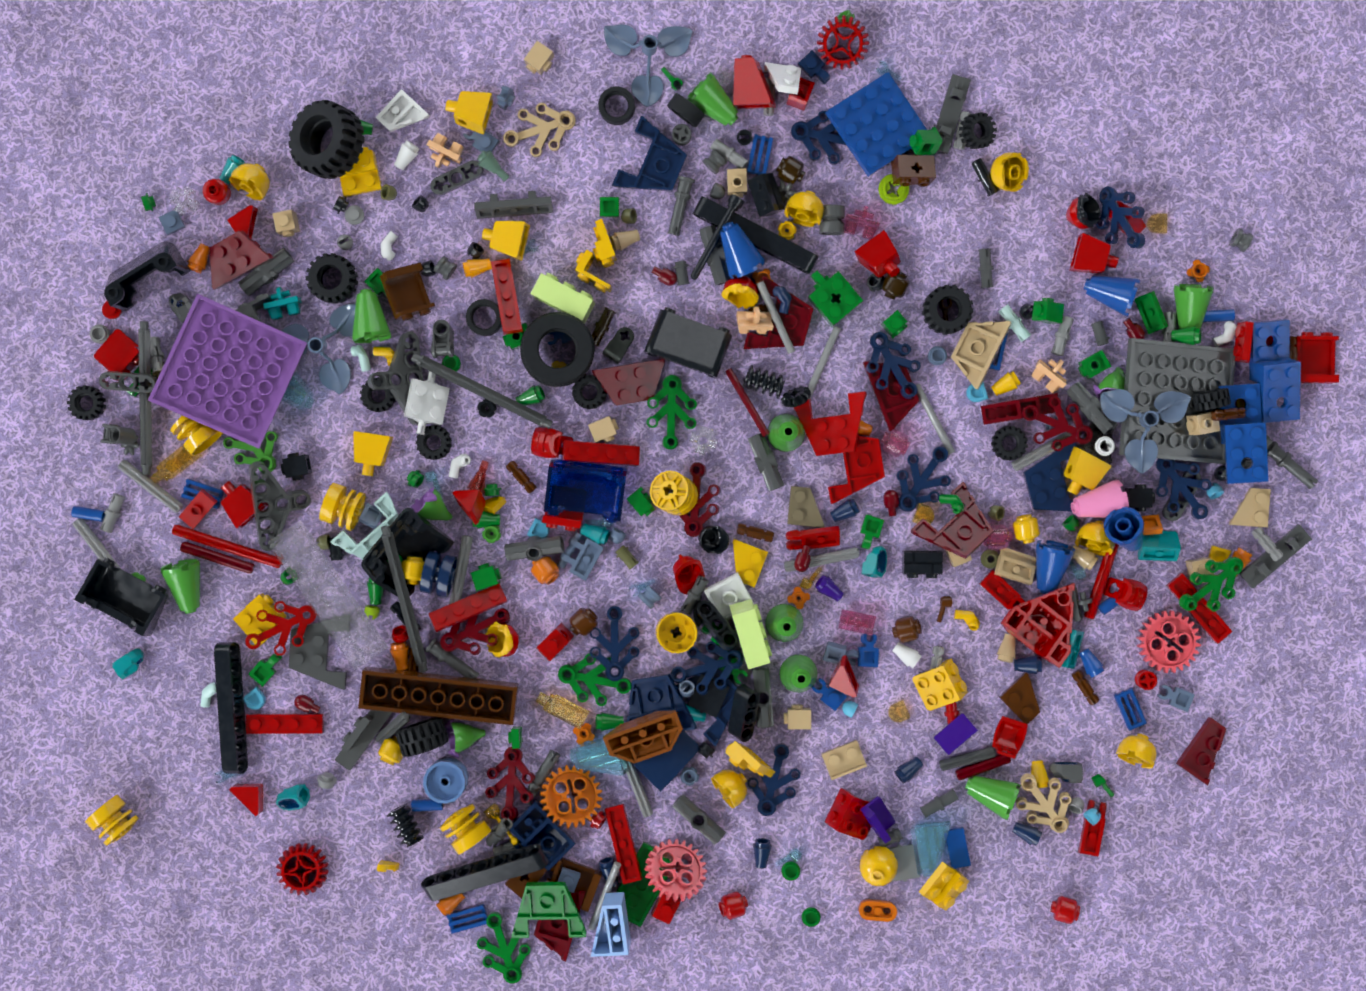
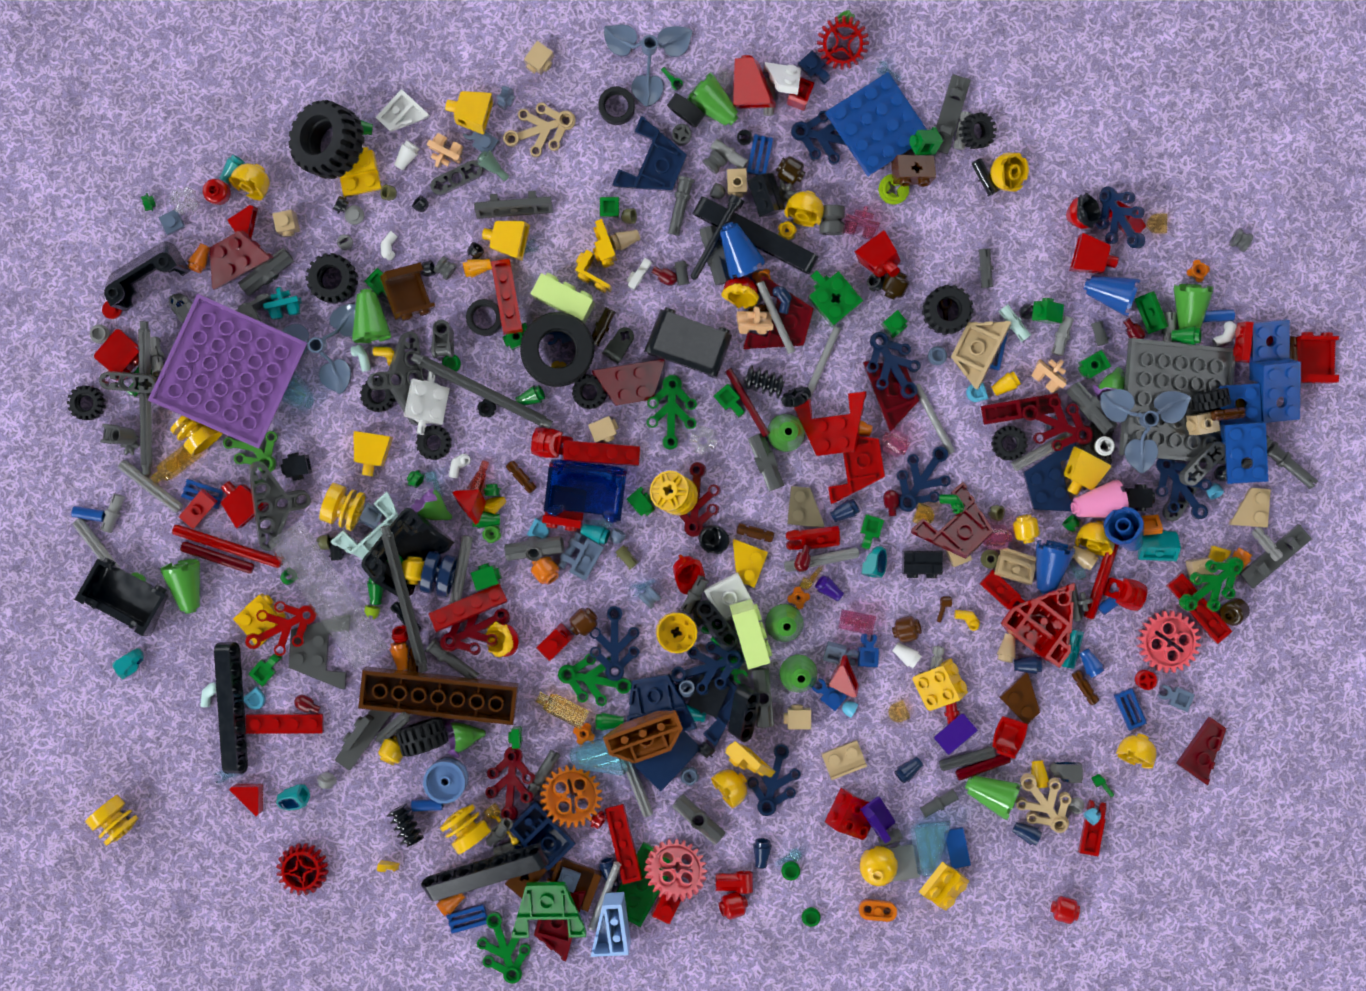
none -> white plate [627,258,652,291]
none -> green plate [713,384,744,418]
none -> red piece [716,871,753,894]
none -> dark grey beam [1179,442,1225,486]
none -> dark brown head [1220,598,1250,626]

